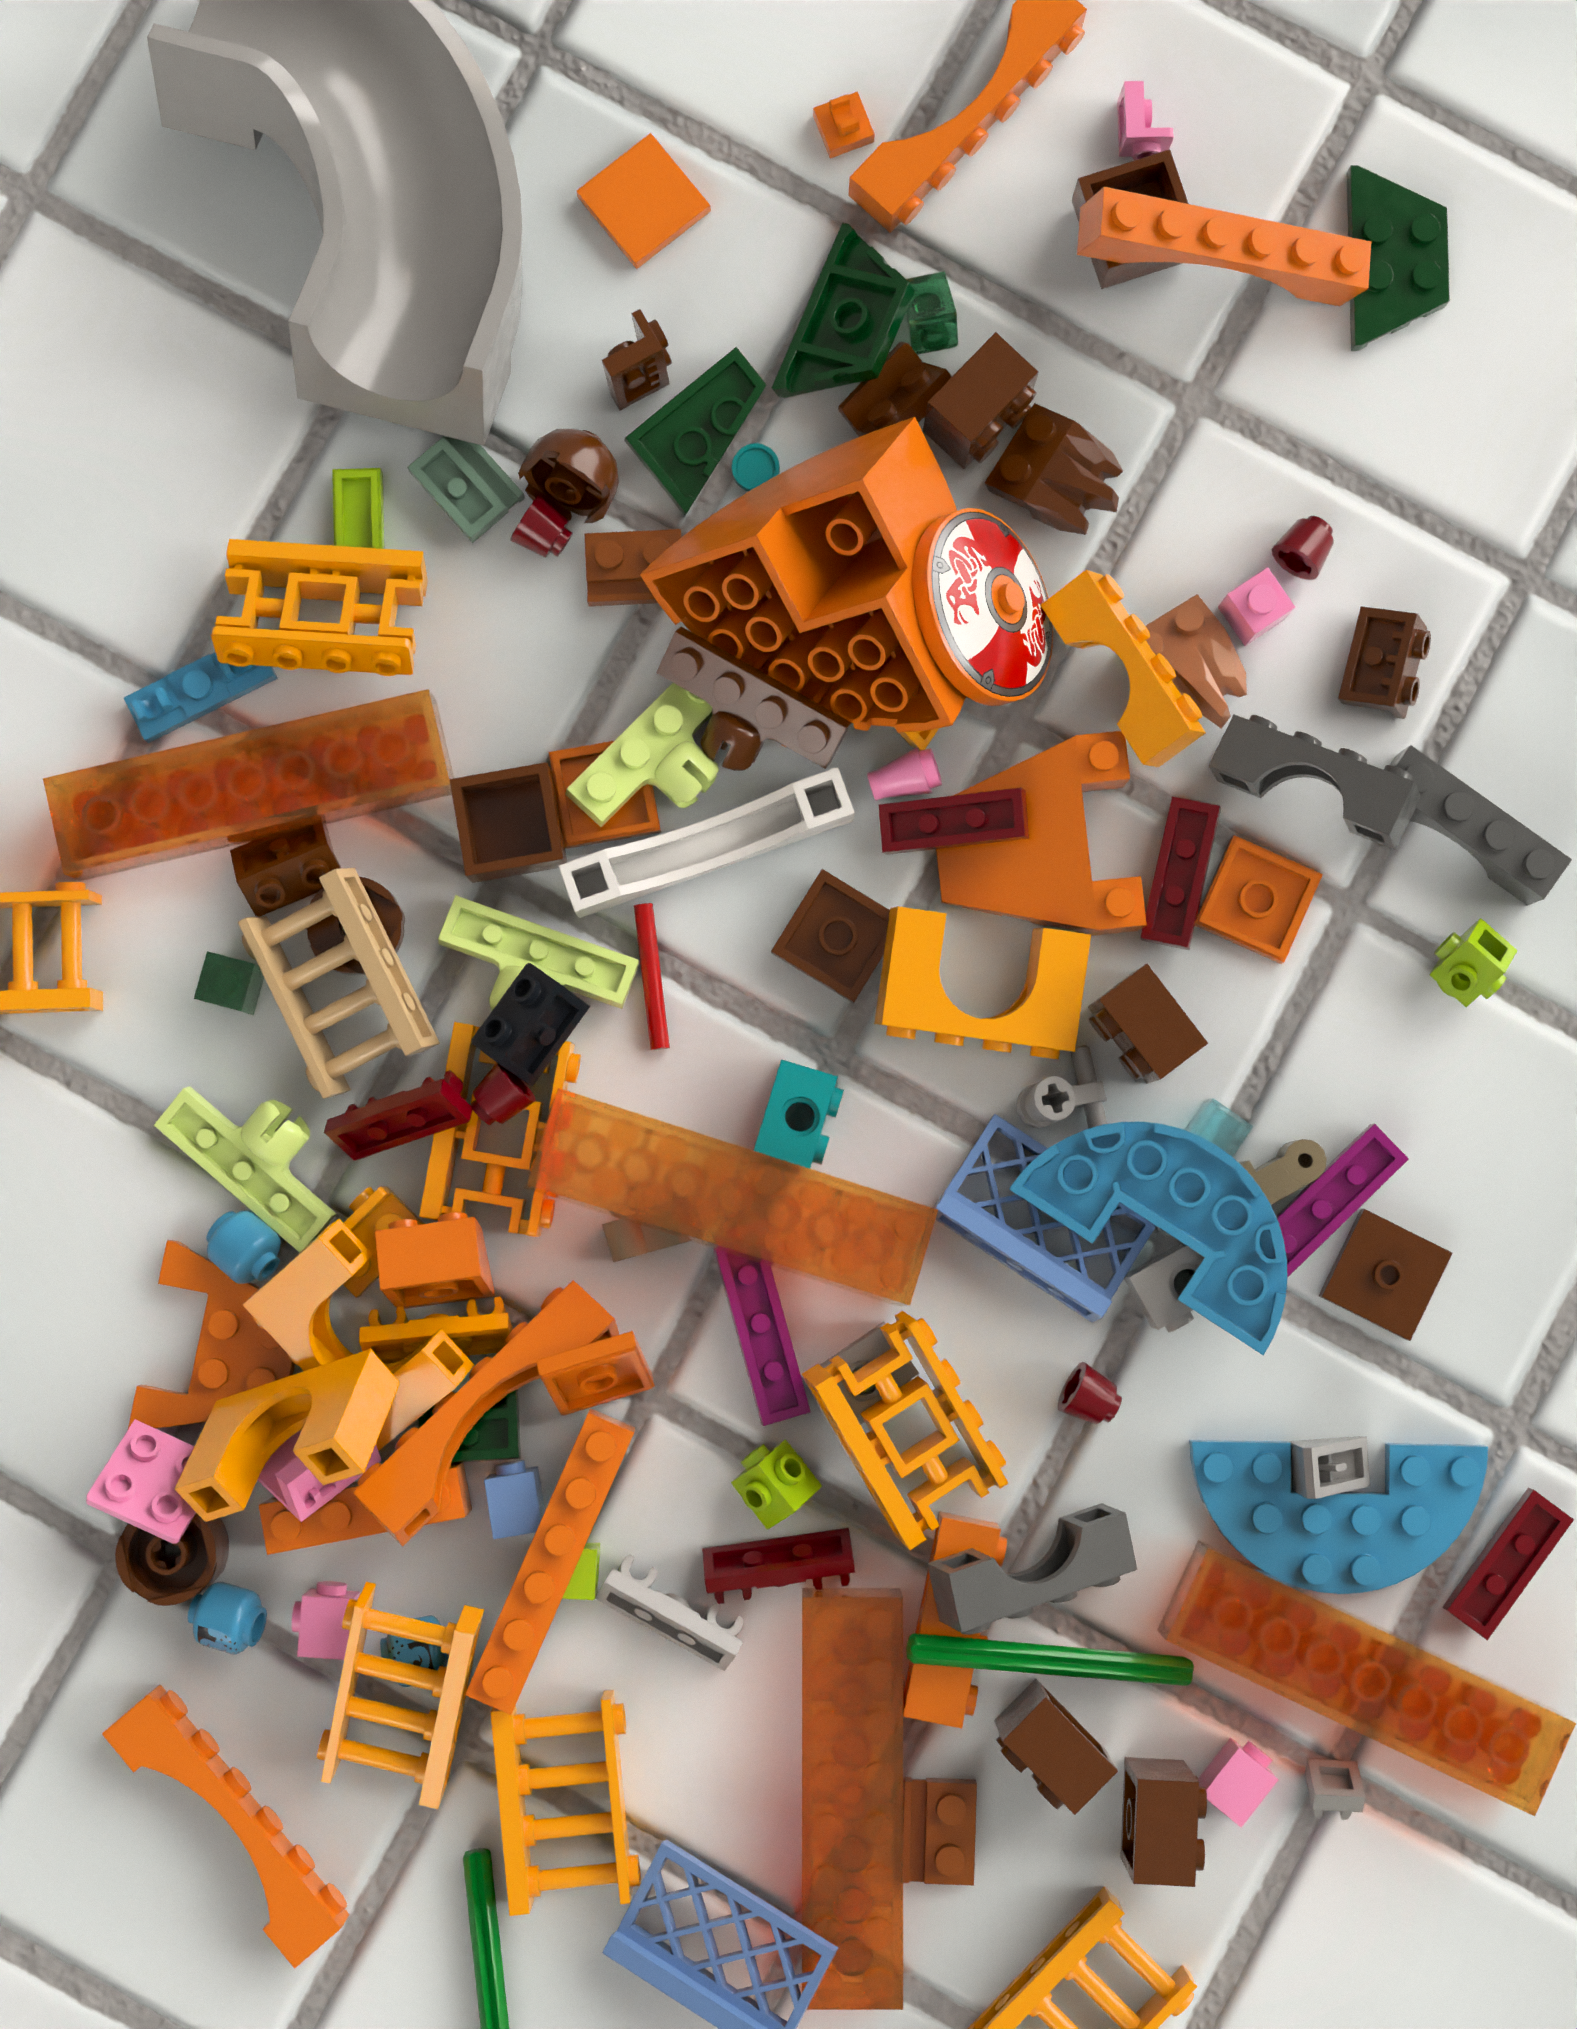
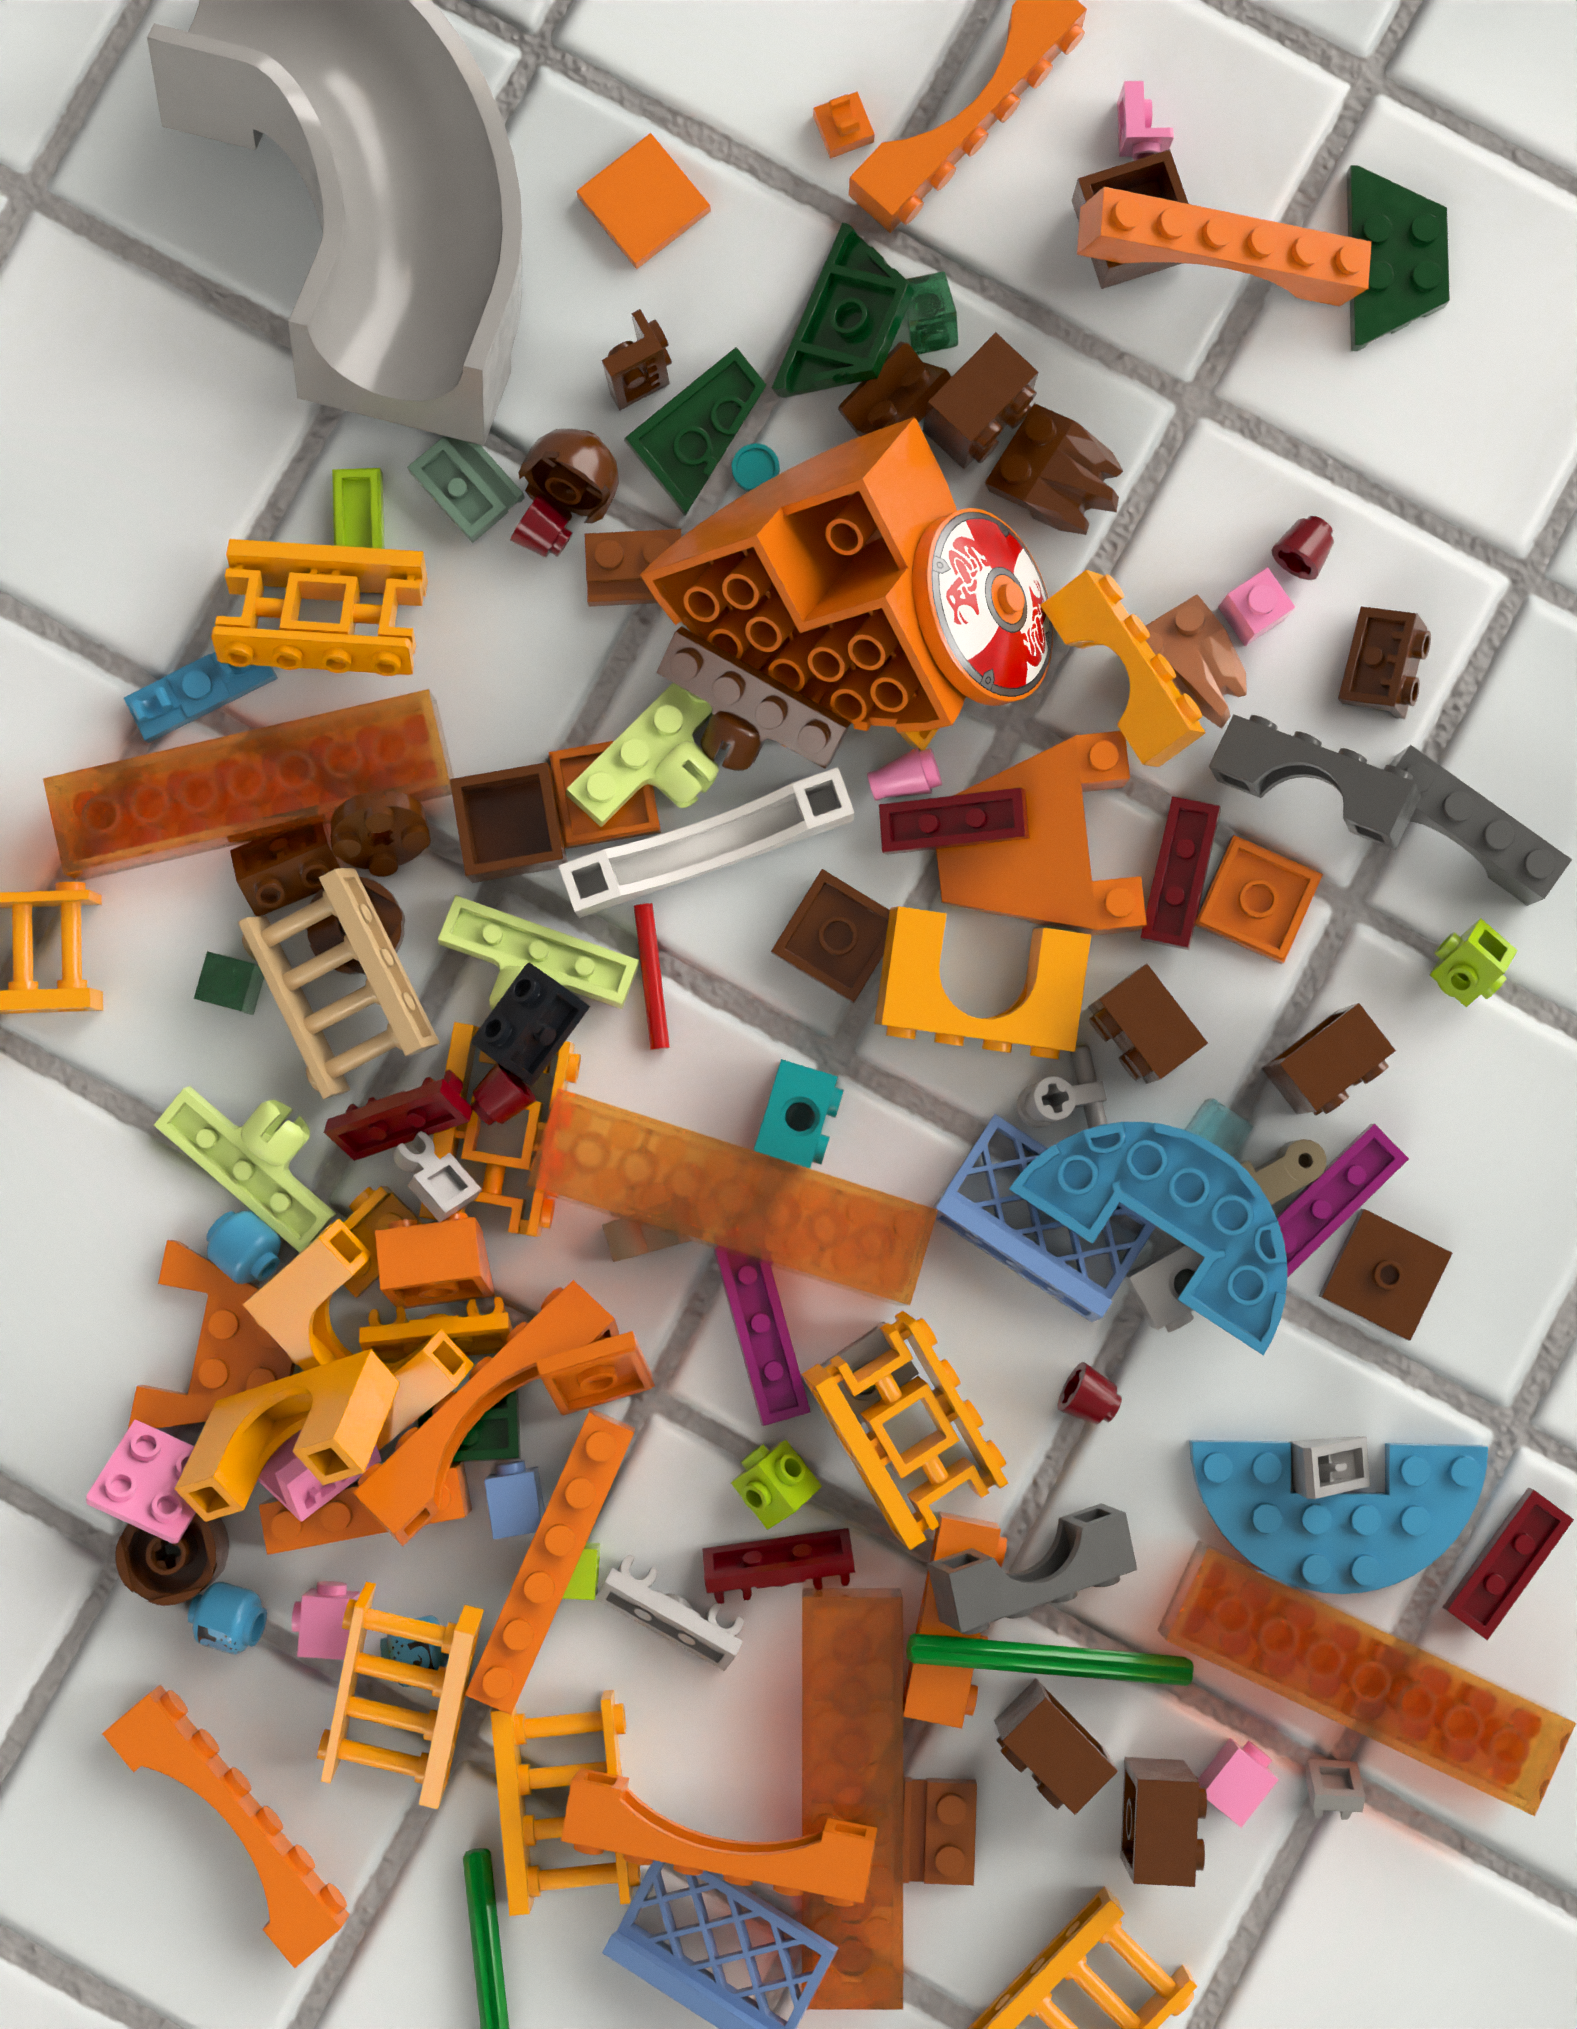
none -> reddish brown plate [330,791,431,877]
none -> light grey plate [392,1131,482,1222]
none -> orange arch [561,1768,878,1907]
none -> reddish brown piece [1261,1003,1396,1116]

